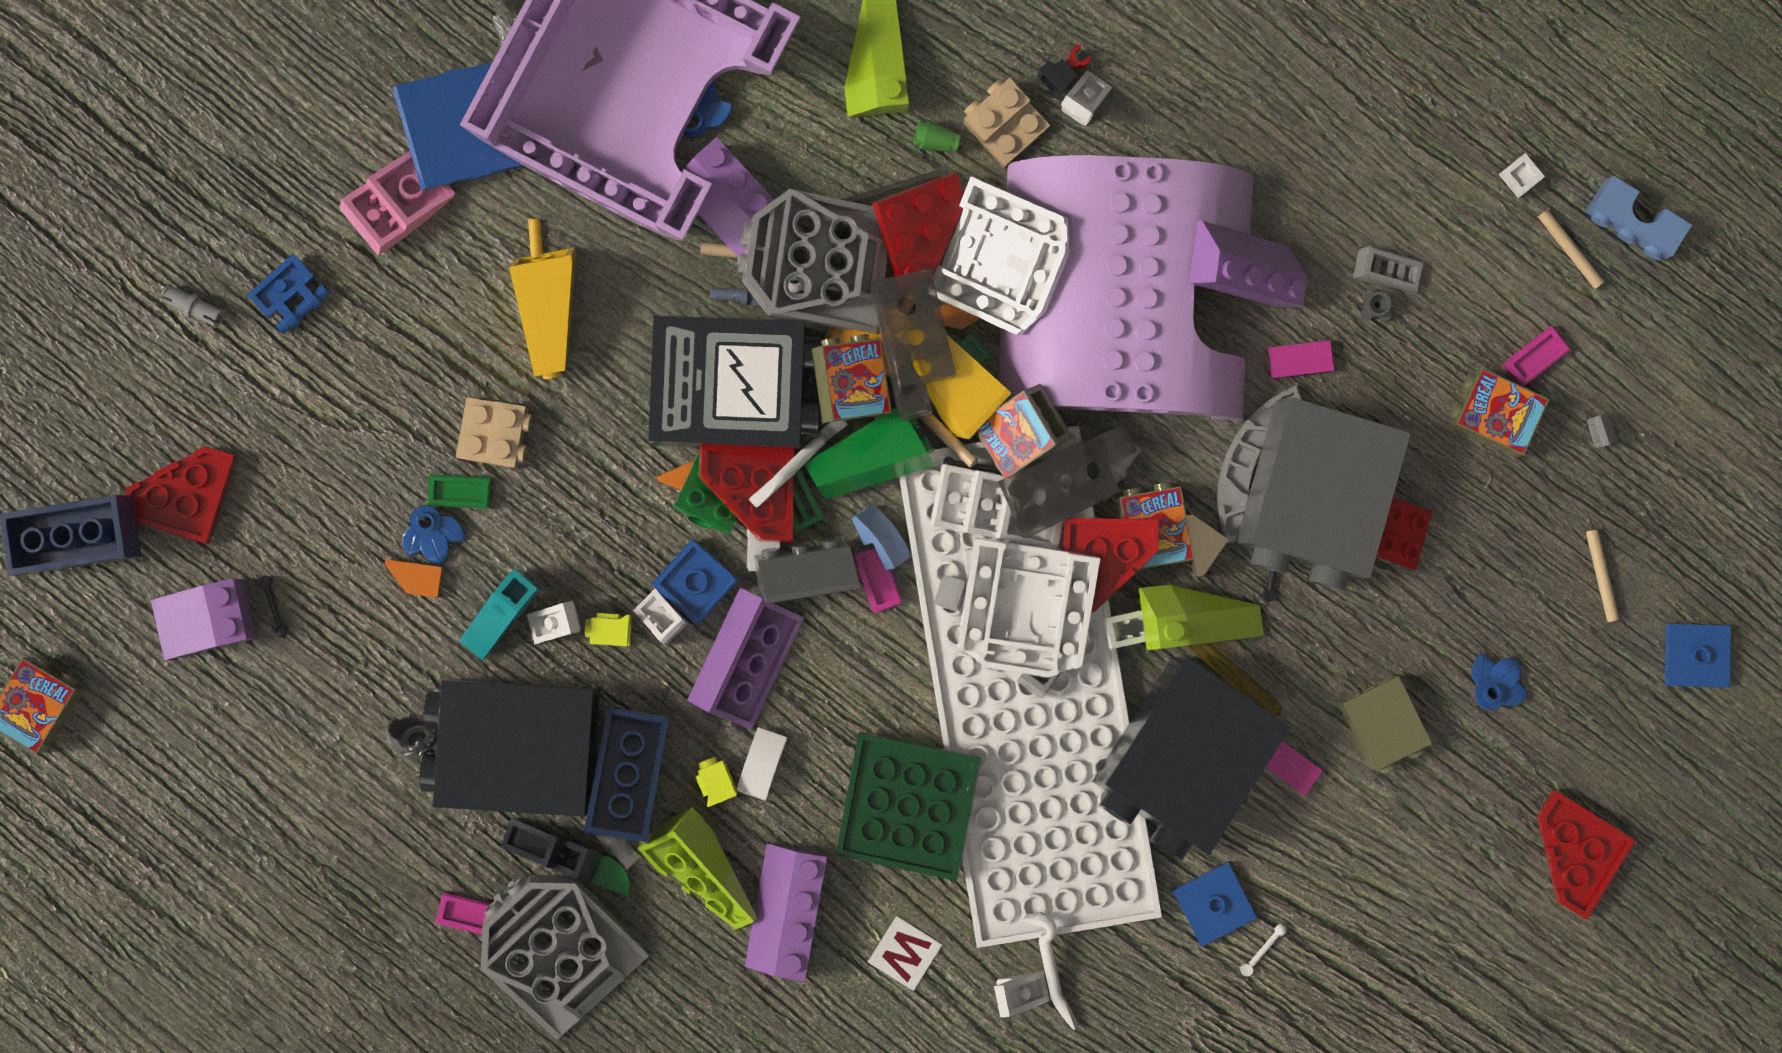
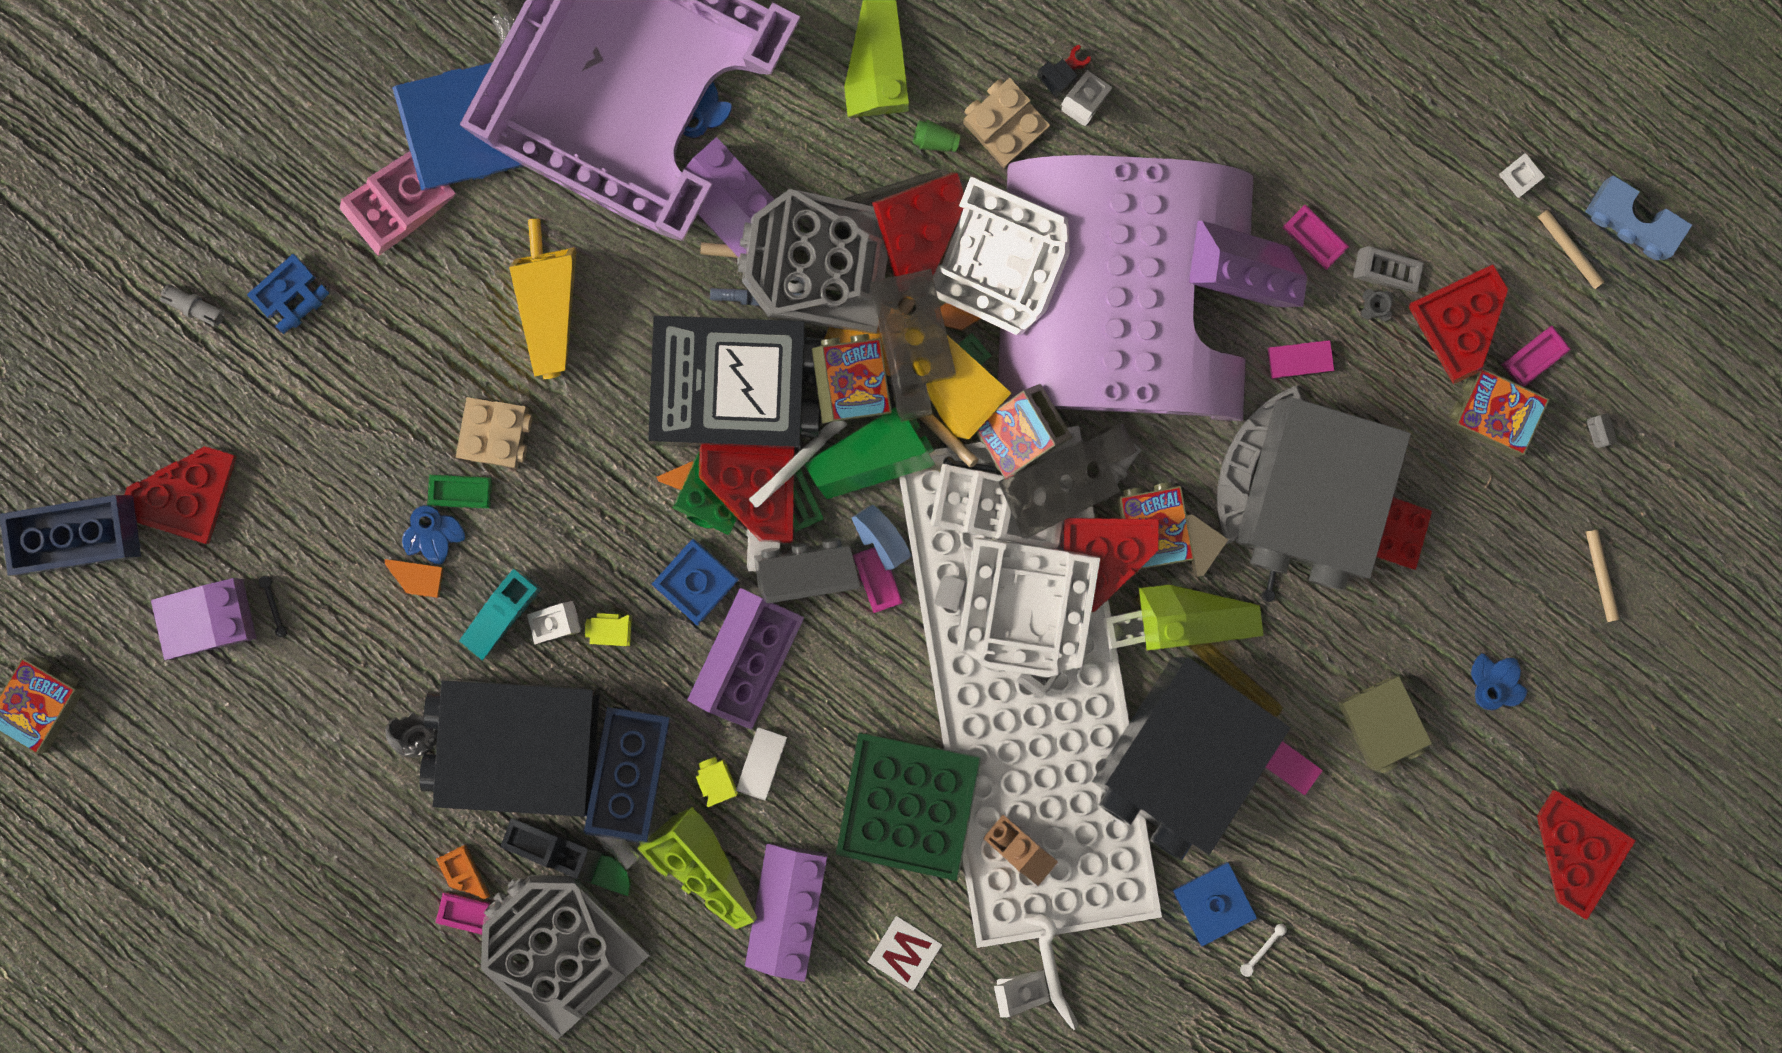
white slope [633,589,689,645] -> none
blue plate [1665,624,1731,688] -> none
none -> orange tile [436,844,490,899]
none -> medium nougat slope [983,815,1058,886]
none -> dark pink tile [1282,204,1349,270]
none -> red plate [1409,264,1508,384]

